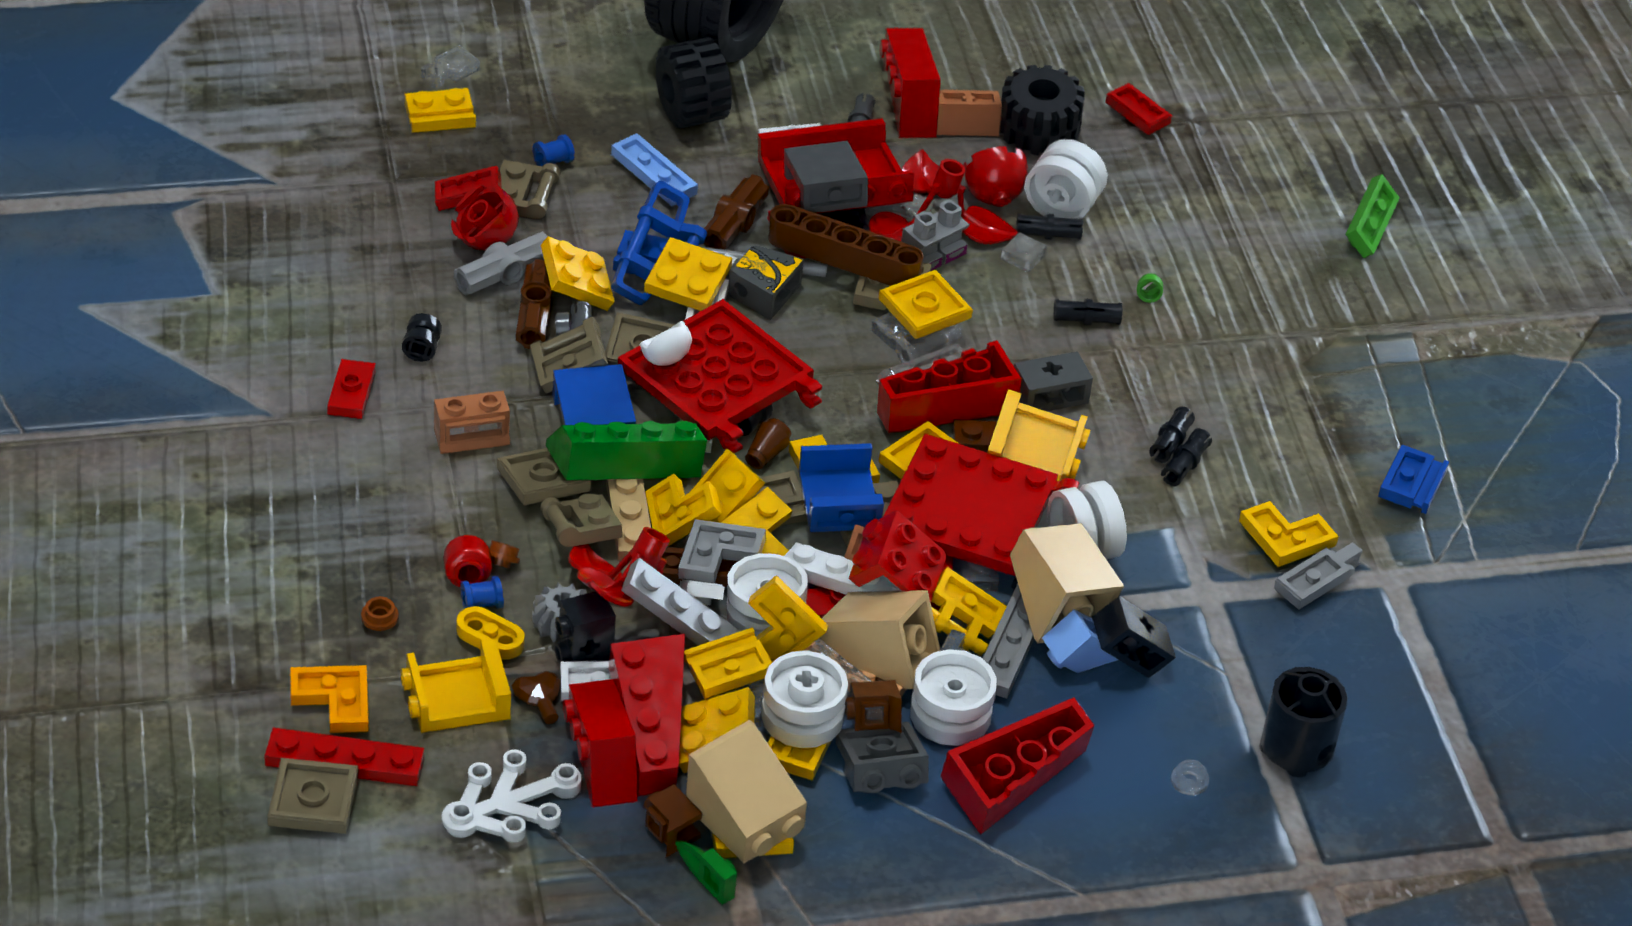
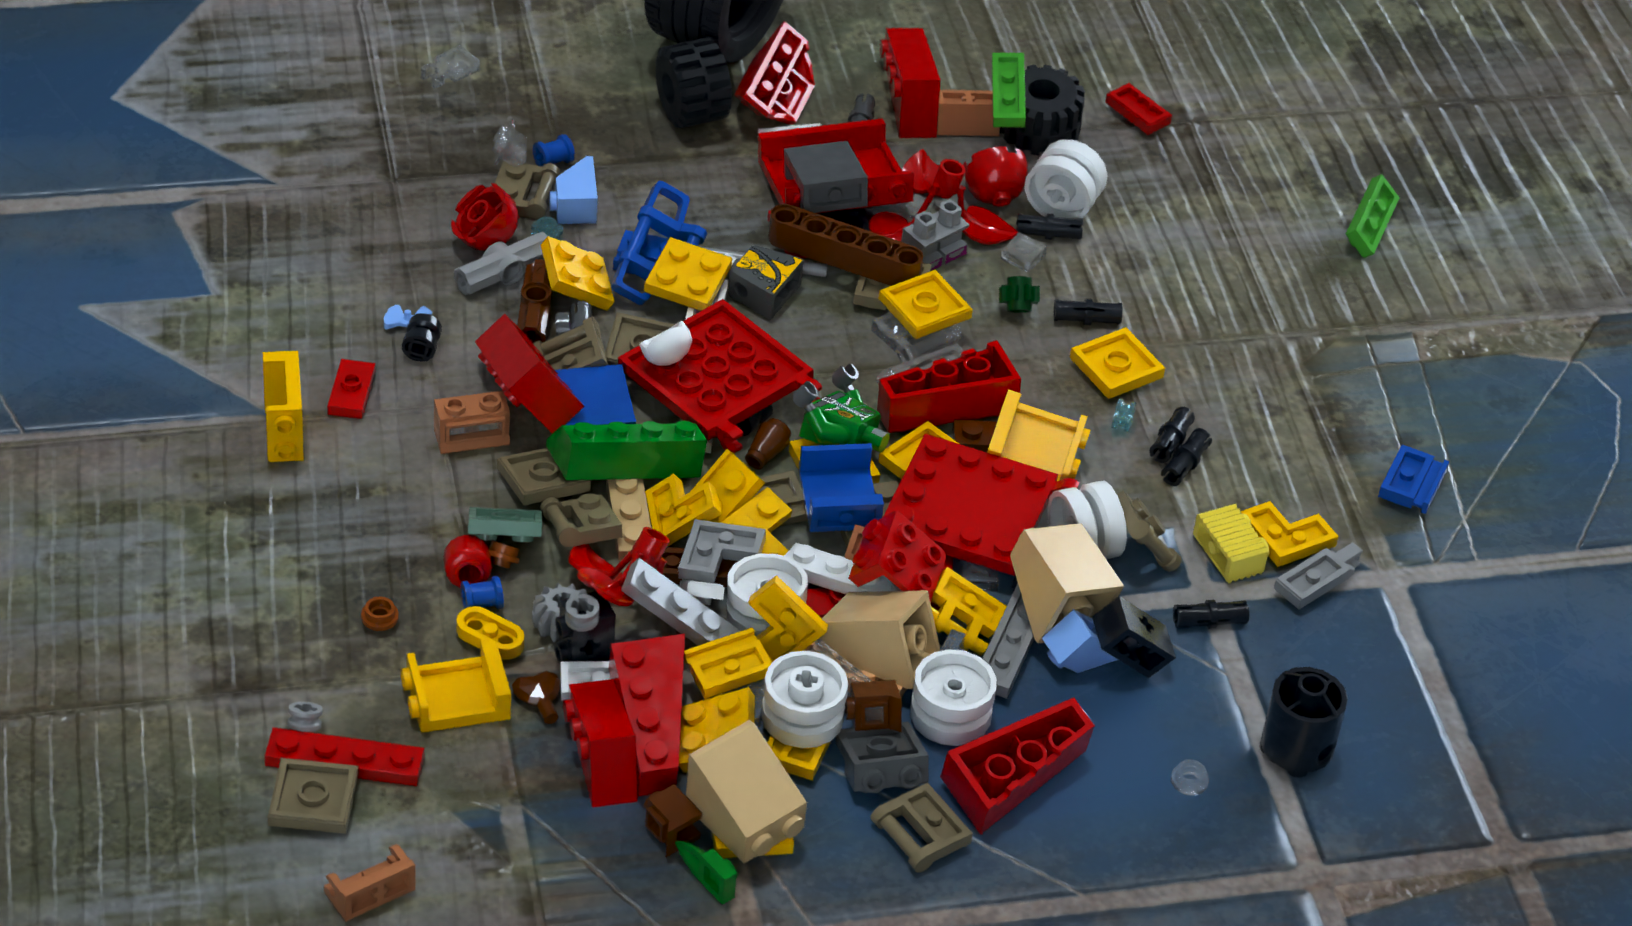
light orange plate [290,665,368,733] -> none
yellow plate [405,88,476,133] -> none
red plate [435,166,501,211] -> none
white plant [442,750,582,843] -> none
light blue plate [611,133,698,206] -> none
reddish brown piece [703,174,769,250] -> none
dark grey brick [1014,351,1093,411] -> none
bright green hinge [1136,273,1164,303] -> none
none -> yellow panel [262,351,304,462]
none -> light grey bush [287,702,323,732]
none -> nougat hinge [324,844,415,922]
none -> light blue piece [383,305,432,329]
none -> sand green plate [468,507,542,542]
none -> red wedge [475,313,585,434]
none -> clear hinge [492,119,527,166]
none -> clear light blue plate [531,216,563,240]
none -> light blue slope [549,156,598,224]
none -> light grey bush [565,594,599,631]
none -> red wedge [734,21,815,125]
none -> green torso [793,364,890,453]
none -> dark tan plate [870,782,973,873]
none -> bright green plate [992,53,1026,128]
none -> dark green gear [999,276,1040,313]
none -> yellow plate [1070,327,1165,399]
none -> clear light blue bush [1112,398,1136,432]
none -> dark tan plate [1117,491,1181,572]
none -> black pin [1173,599,1249,629]
none -> light yellow brick [1193,504,1269,584]

